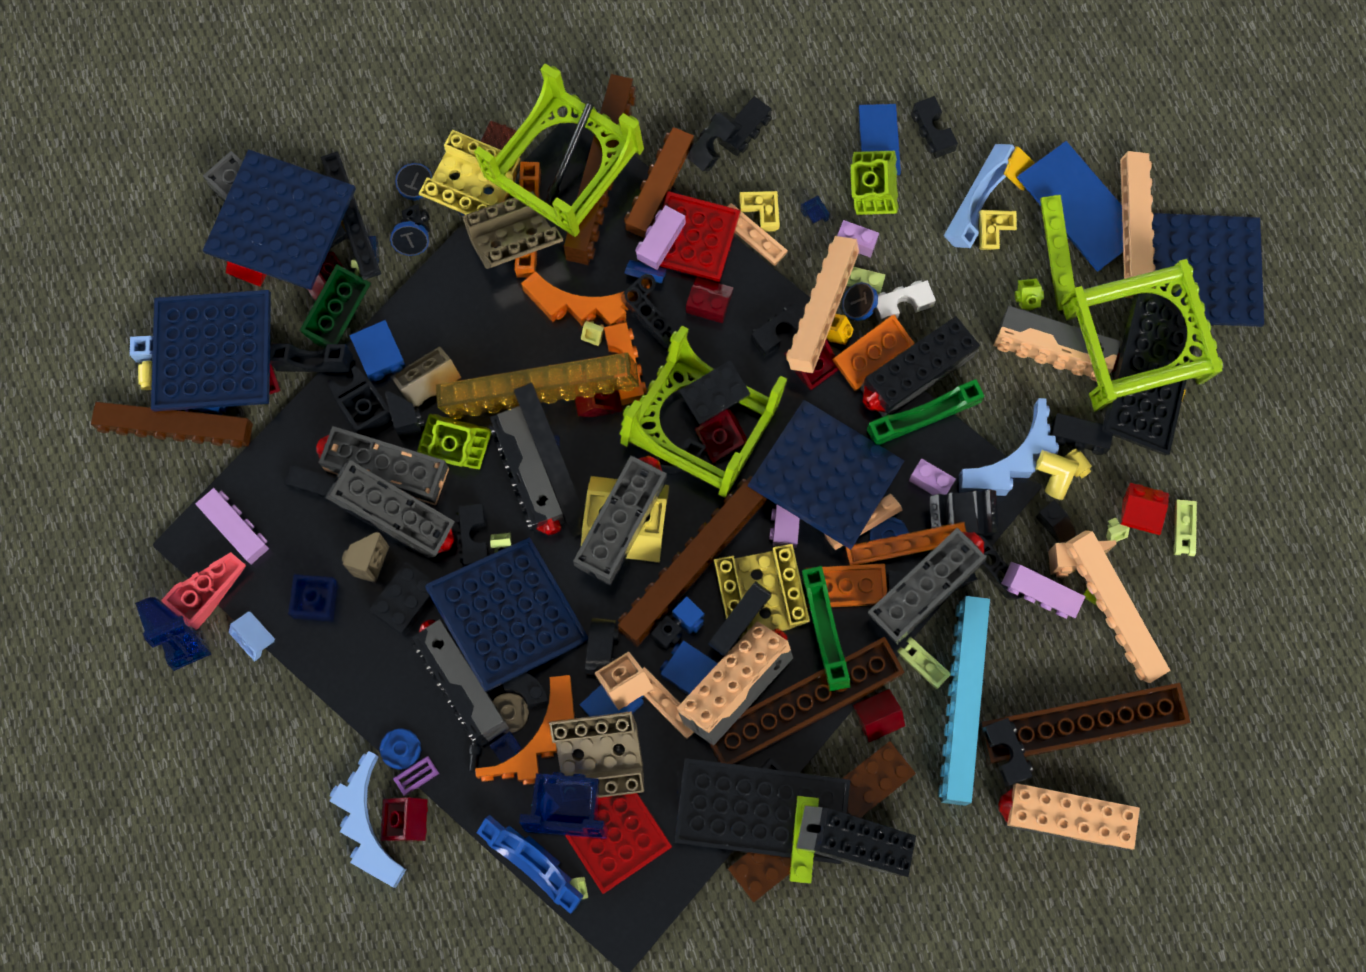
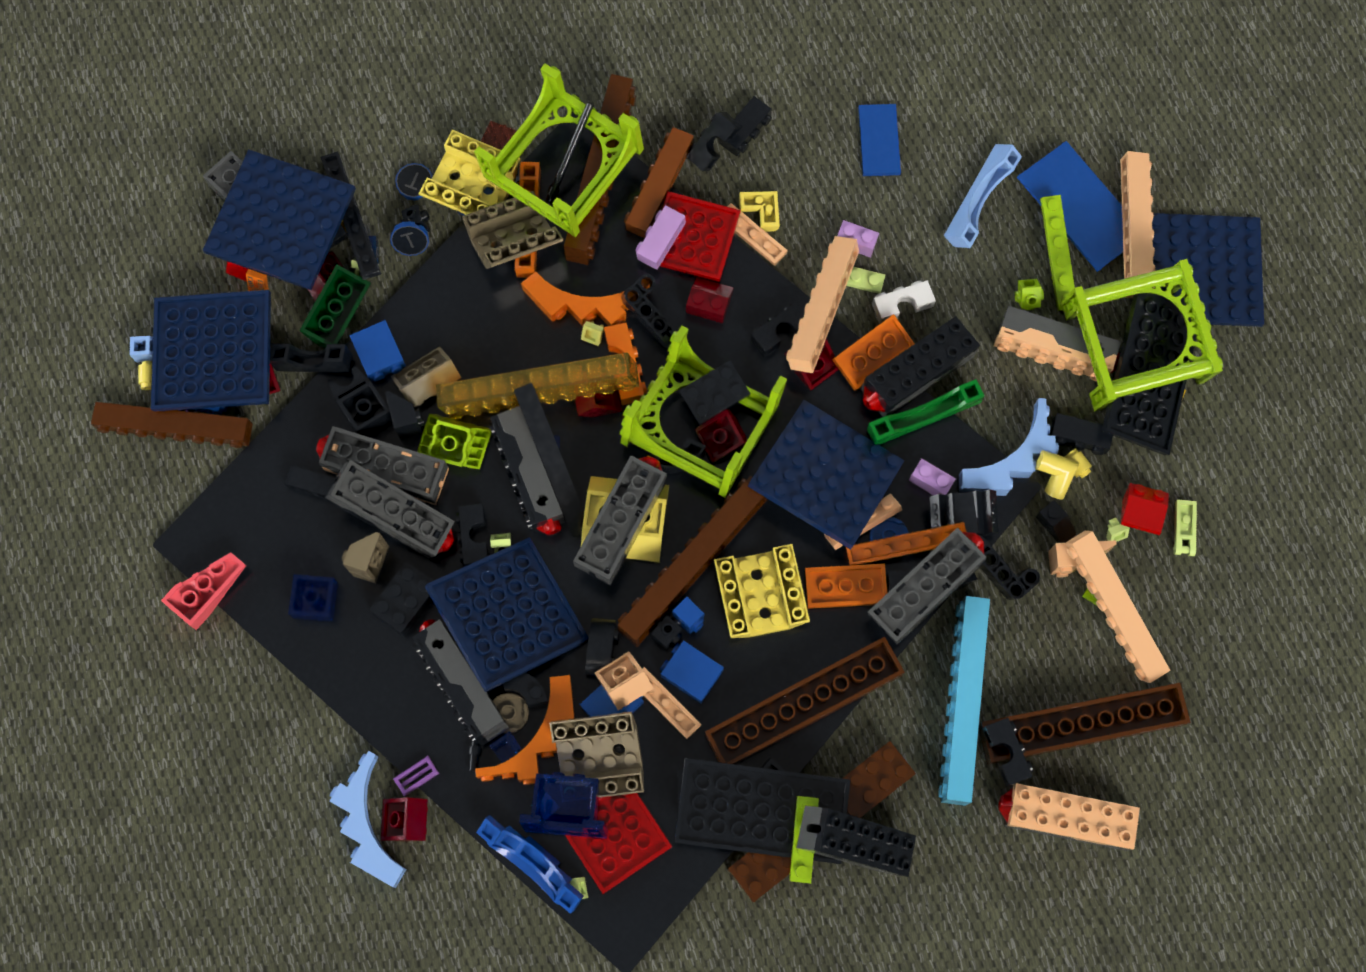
clear blue windscreen [135,597,211,671] -> none
lavender brick [195,488,269,564] -> none
light blue panel [229,612,275,661] -> none
blue tile [380,728,421,770] -> none
blue tile [625,260,667,283] -> none
light nougat piece [677,621,793,746] -> none
black beam [708,581,772,656] -> none
lavender brick [769,505,800,548] -> none
clear blue panel [801,196,830,223] -> none
green arch [802,566,850,691] -> none
yellow brick [827,314,854,345] -> none
black tile [843,282,878,321] -> none
lime slope [851,151,898,215] -> none
dark red slope [852,689,905,742] -> none
yellowish green plate [897,637,950,689] -> none
black arch [911,96,958,159] -> none
light yellow brick [979,210,1017,250] -> none
lavender brick [1001,562,1086,619] -> none
yellow piece [1003,146,1035,191] -> none
none -> orange tile [246,269,269,291]

